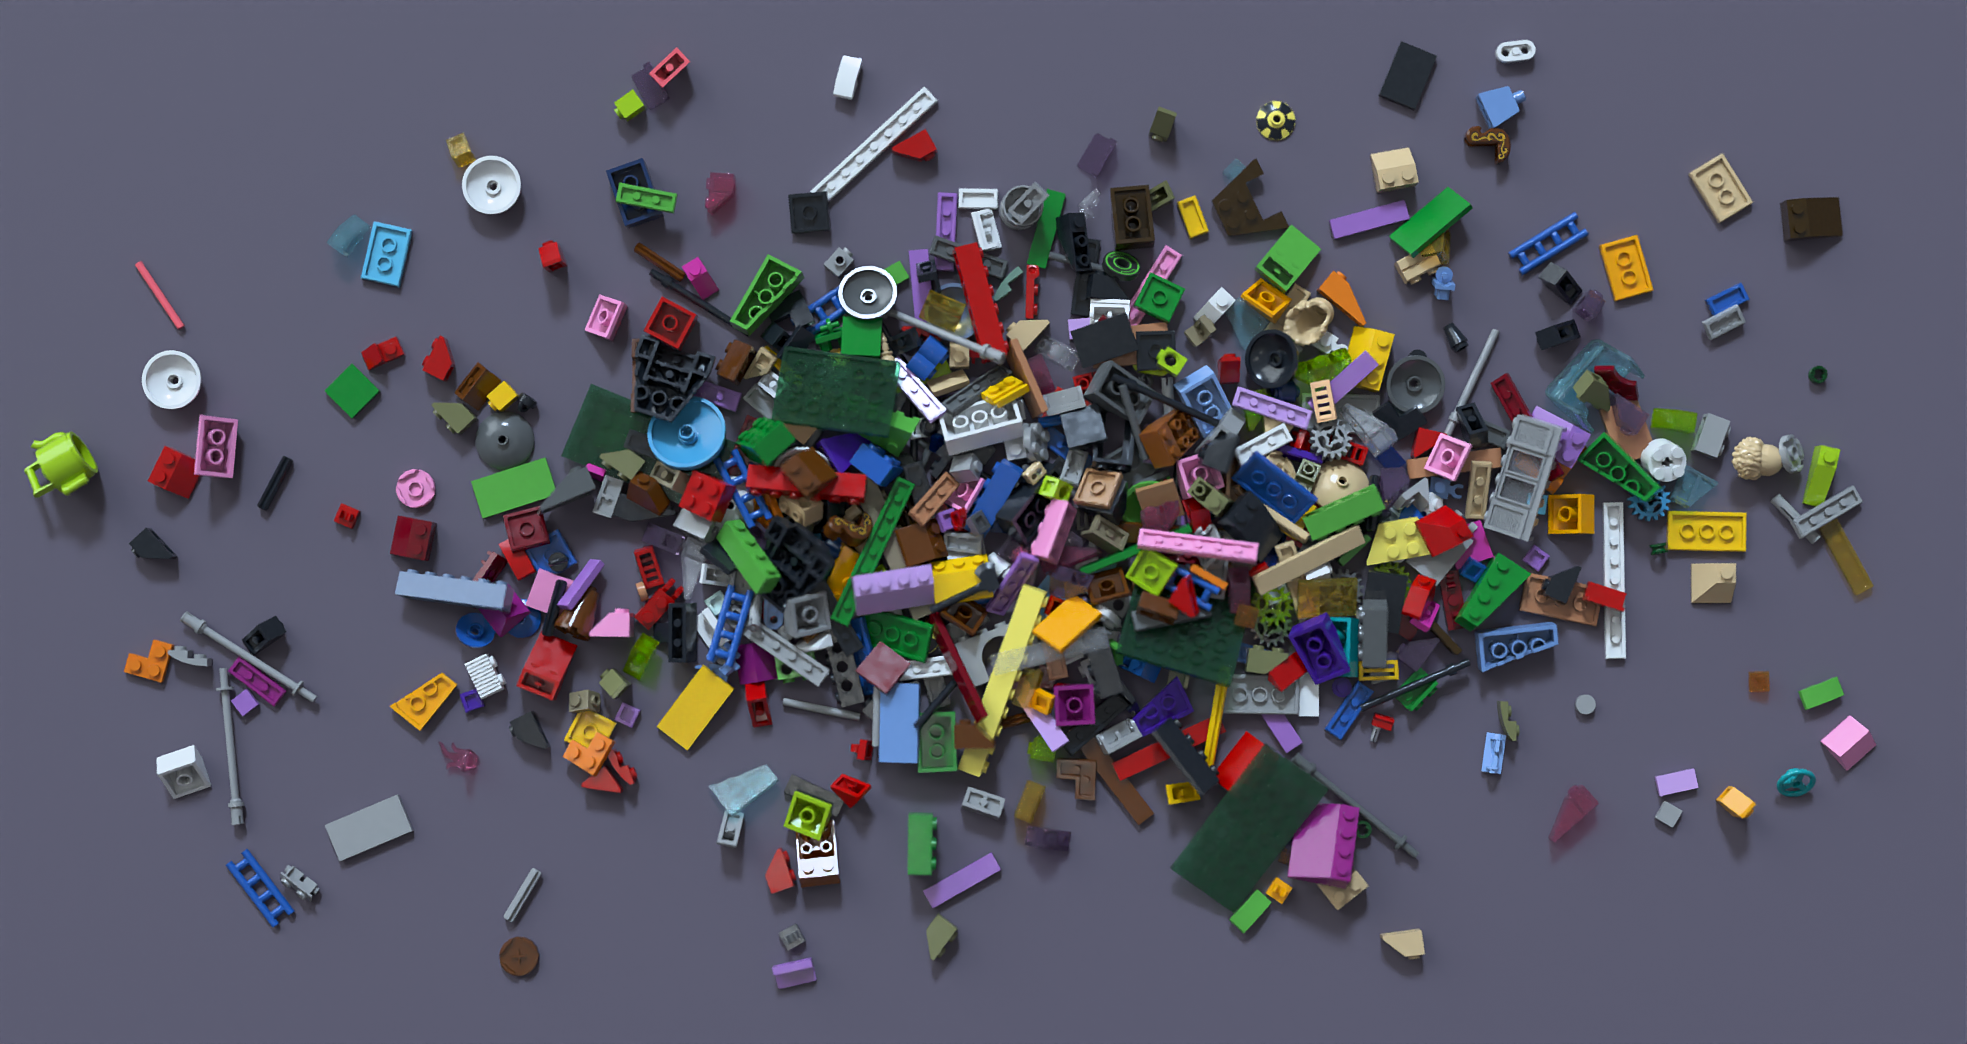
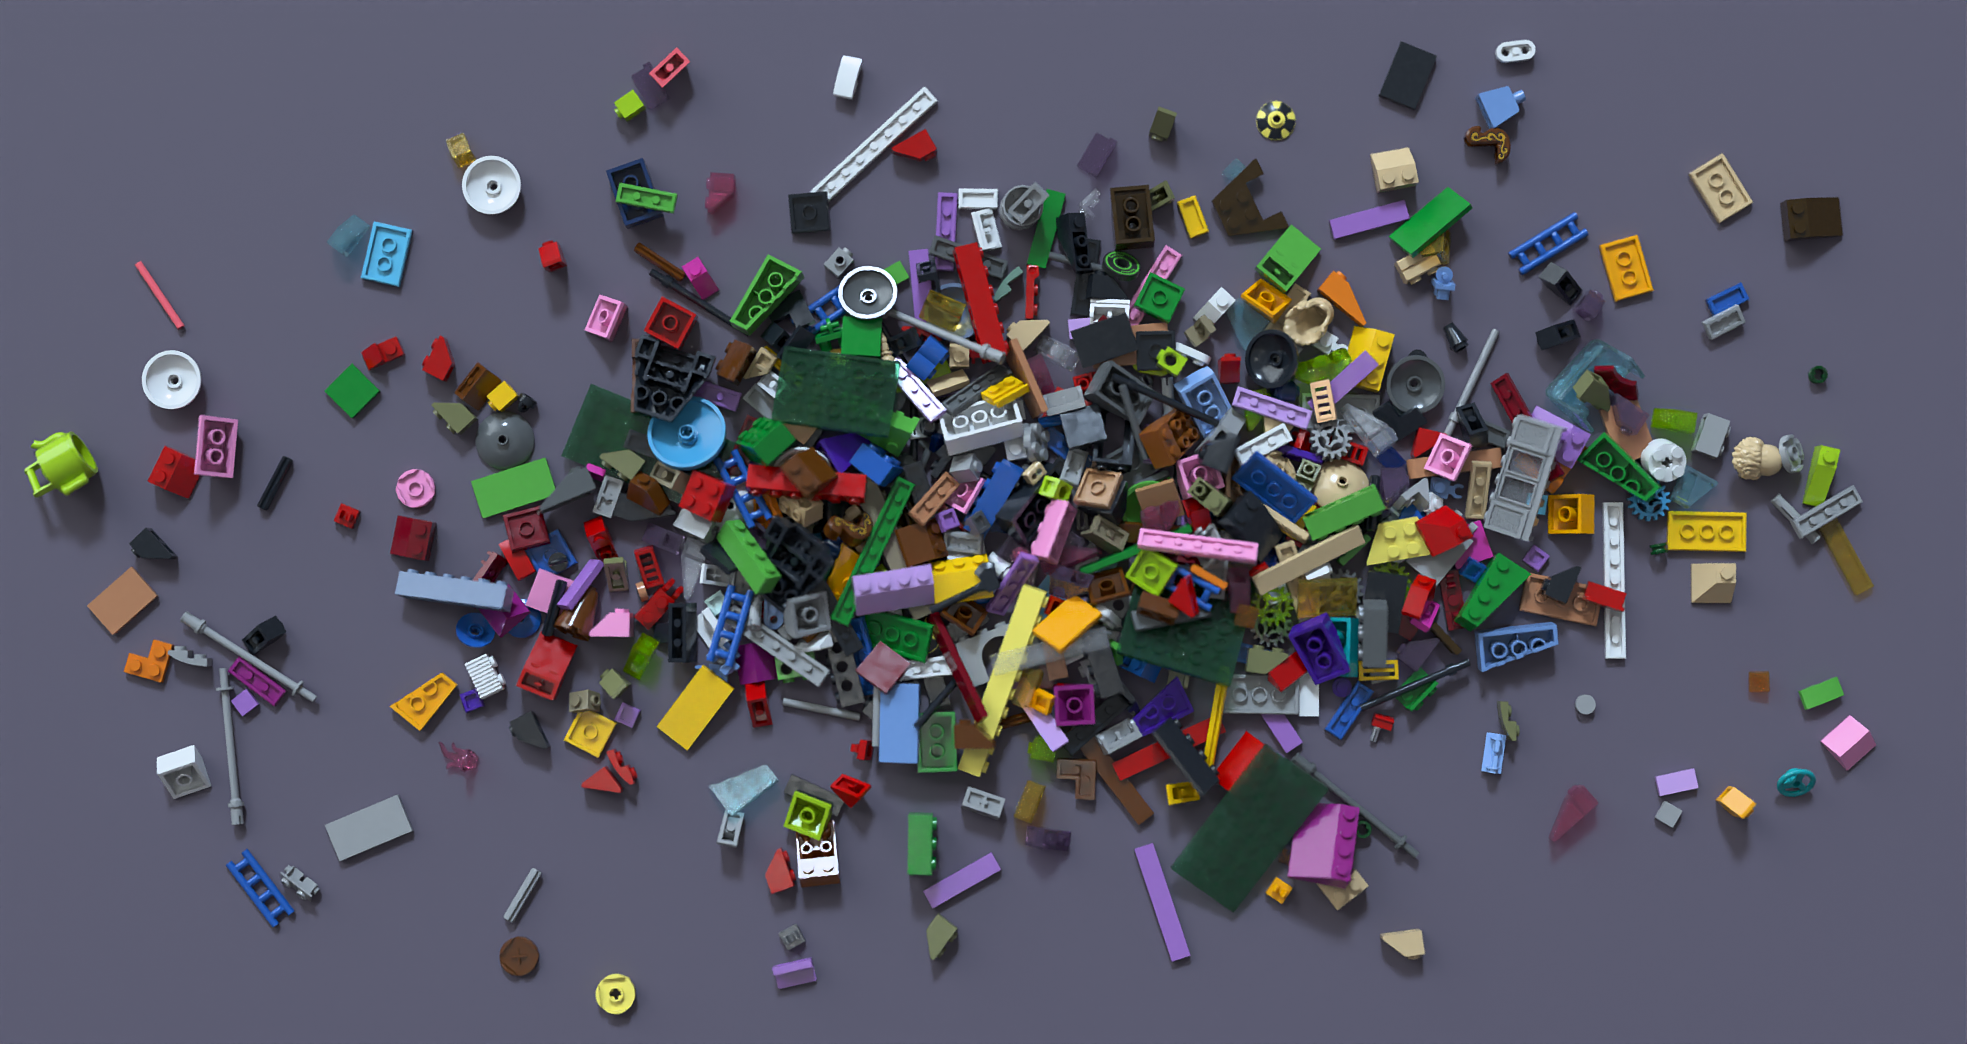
orange plate [562,732,615,776] -> none
red tile [950,508,967,532] -> none
bright green slope [1229,889,1272,933] -> none
none -> nougat tile [87,567,158,635]
none -> red slope [583,516,618,563]
none -> light yellow plate [596,974,636,1014]
none -> slope [604,557,629,592]
none -> medium lavender tile [1134,843,1190,961]
none -> white plate [1175,342,1211,367]

